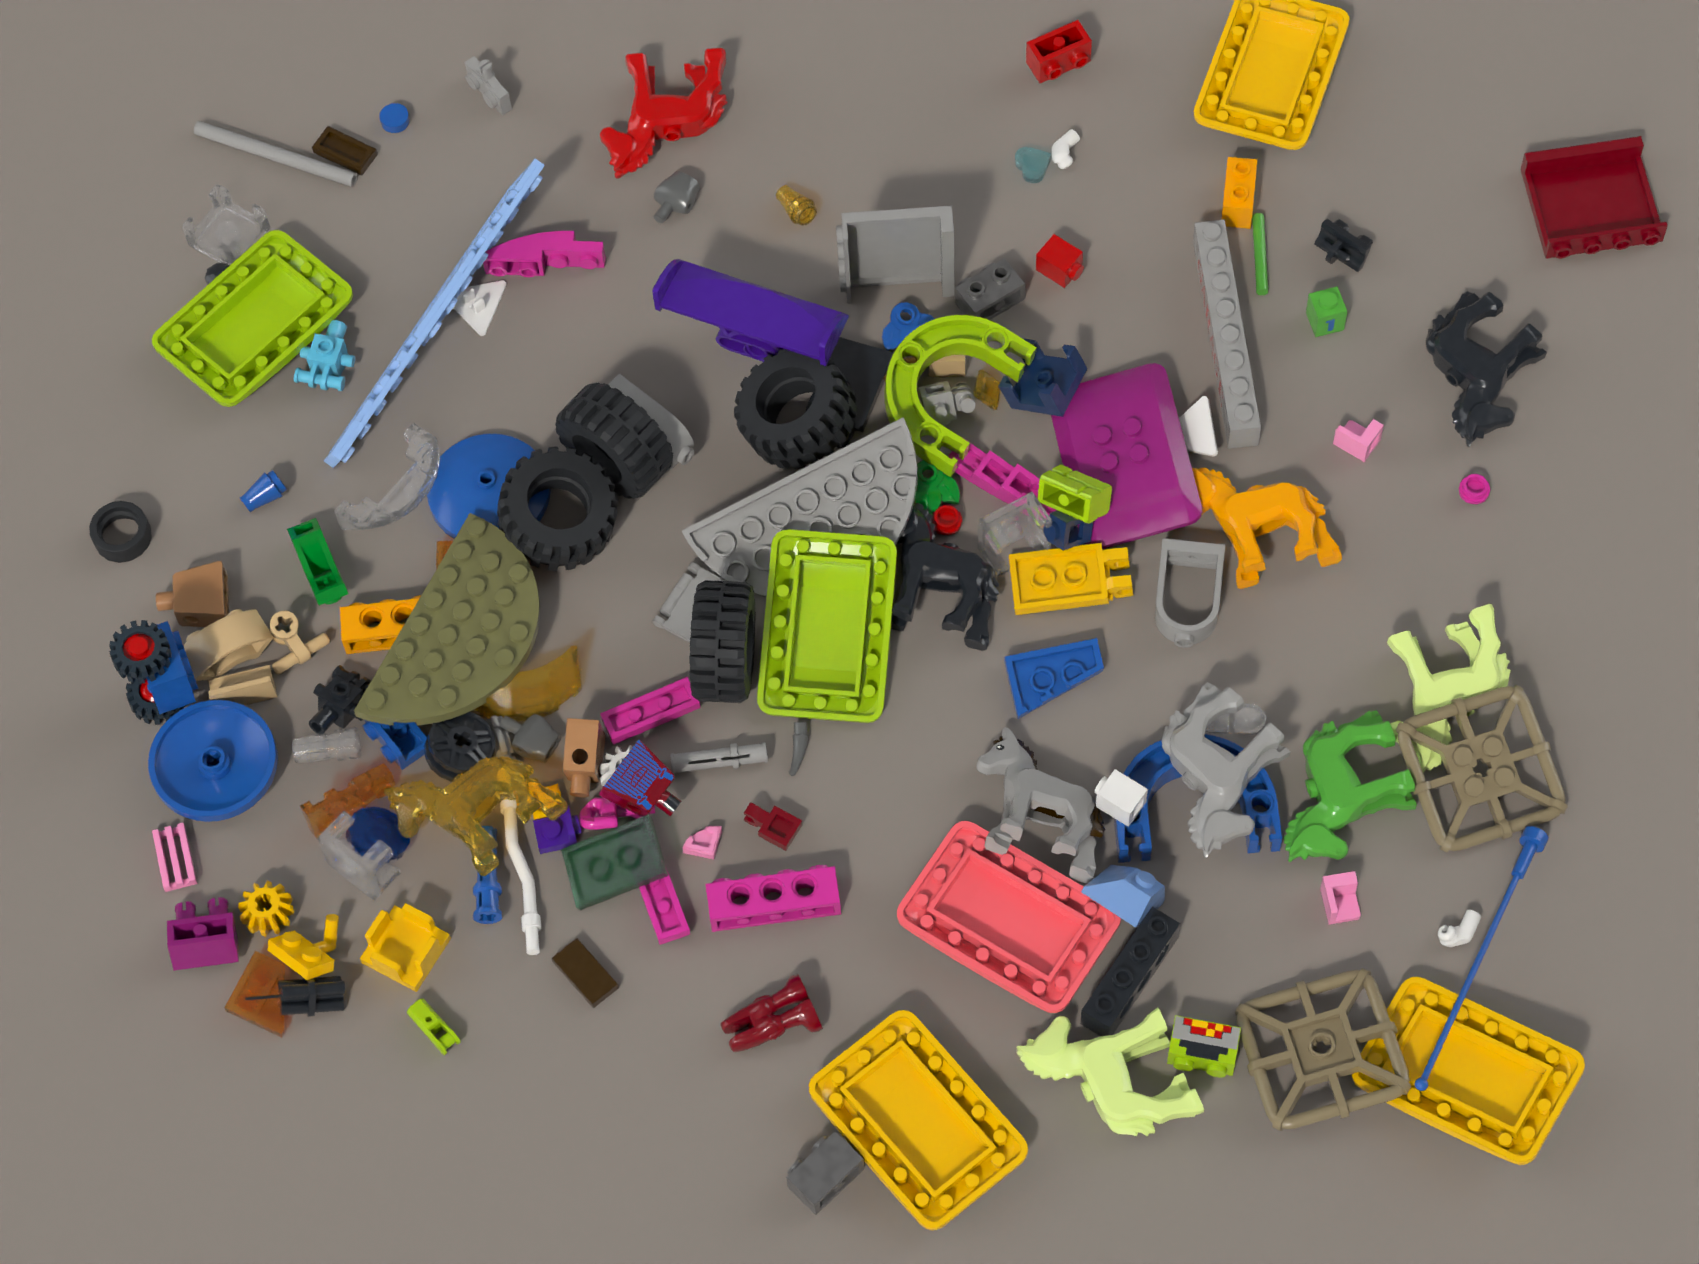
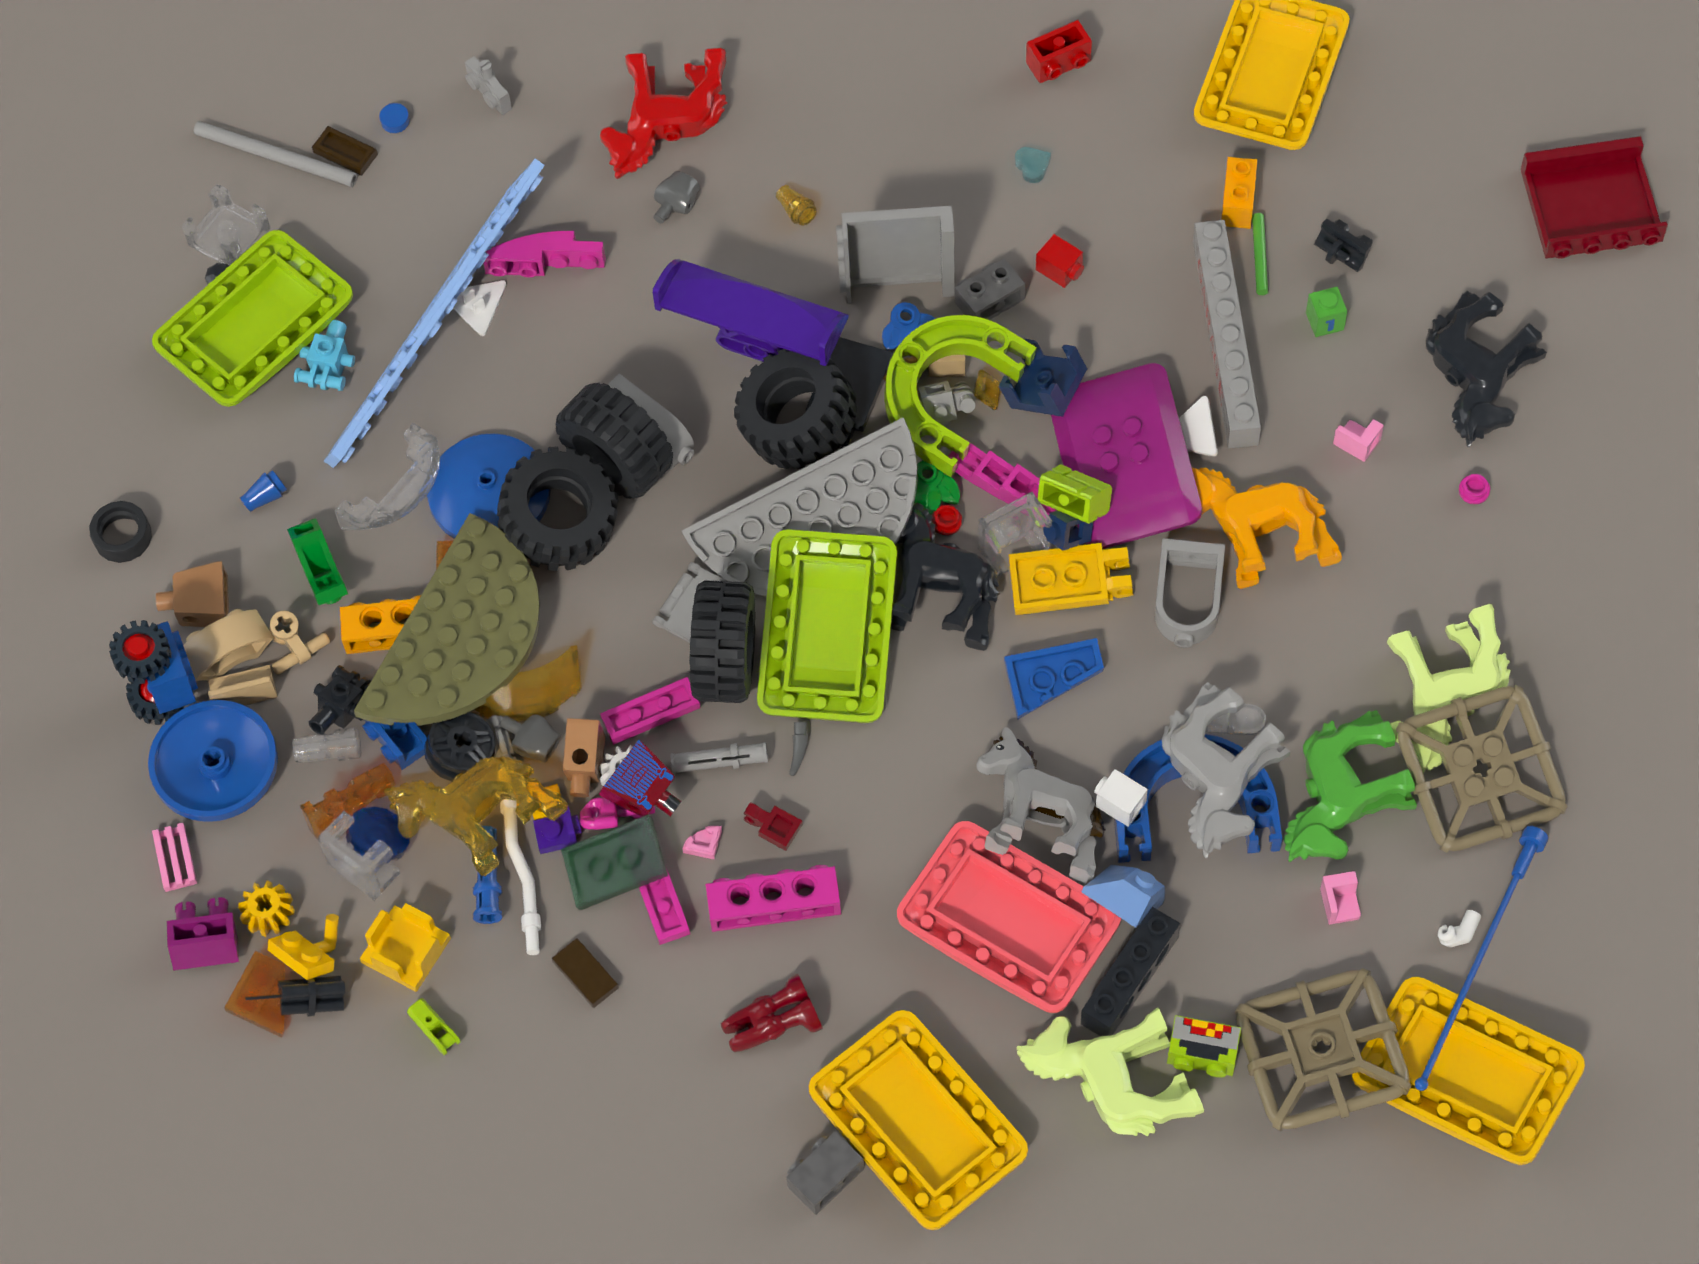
white arm [1051,129,1080,169] -> none

